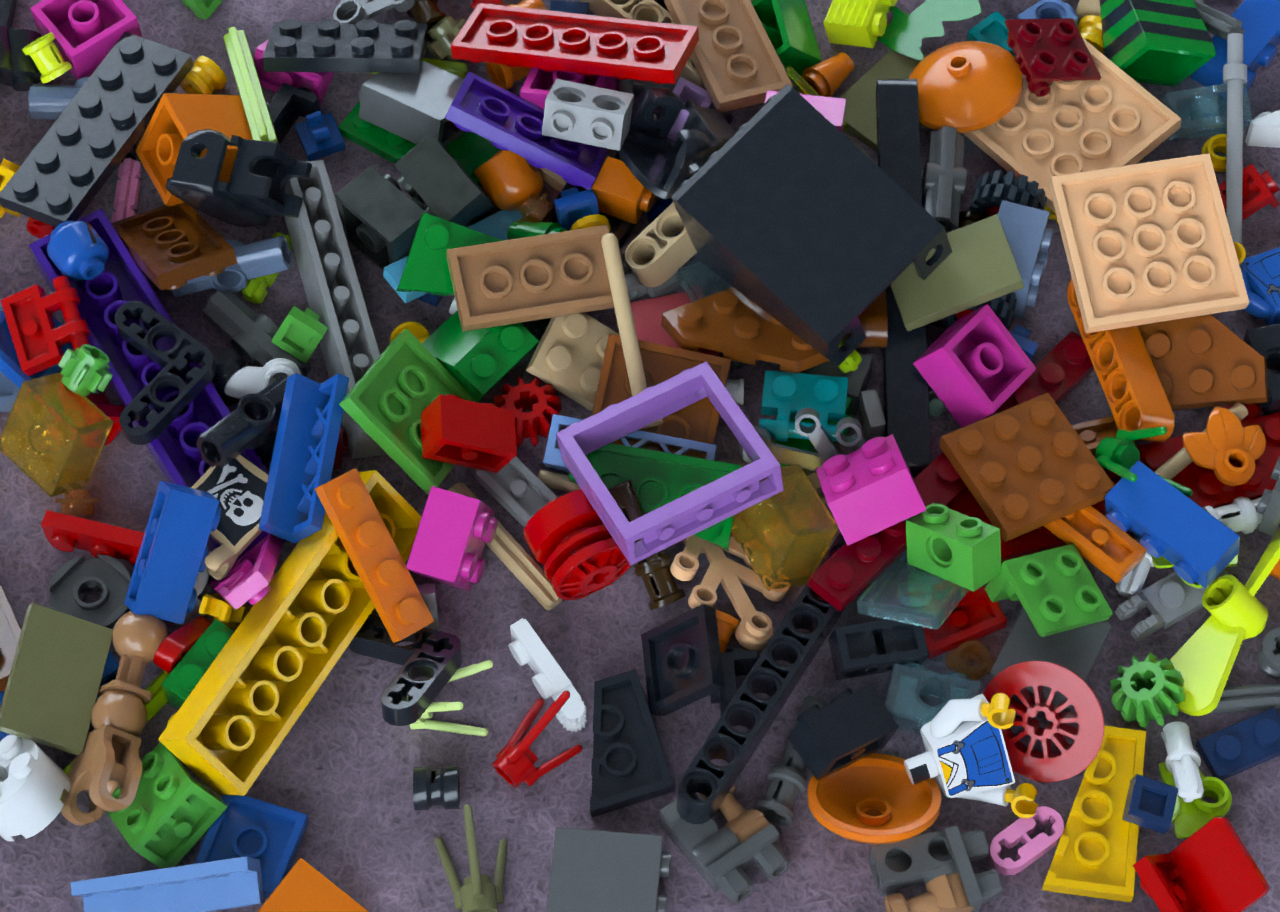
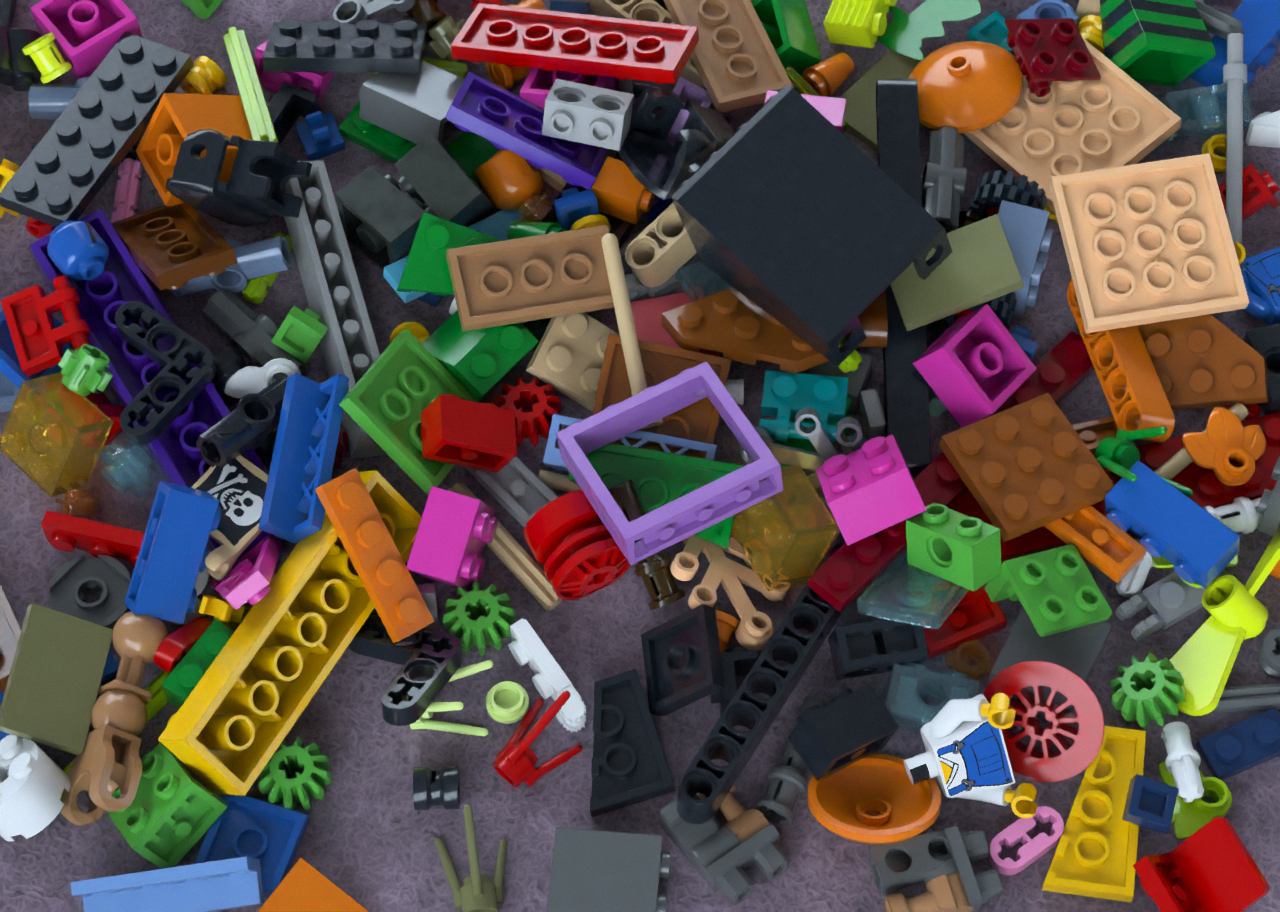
none -> clear light blue plate [98,442,153,497]
none -> bright green gear [258,736,332,811]
none -> bright green gear [442,581,516,656]
none -> yellowish green plate [486,681,529,724]

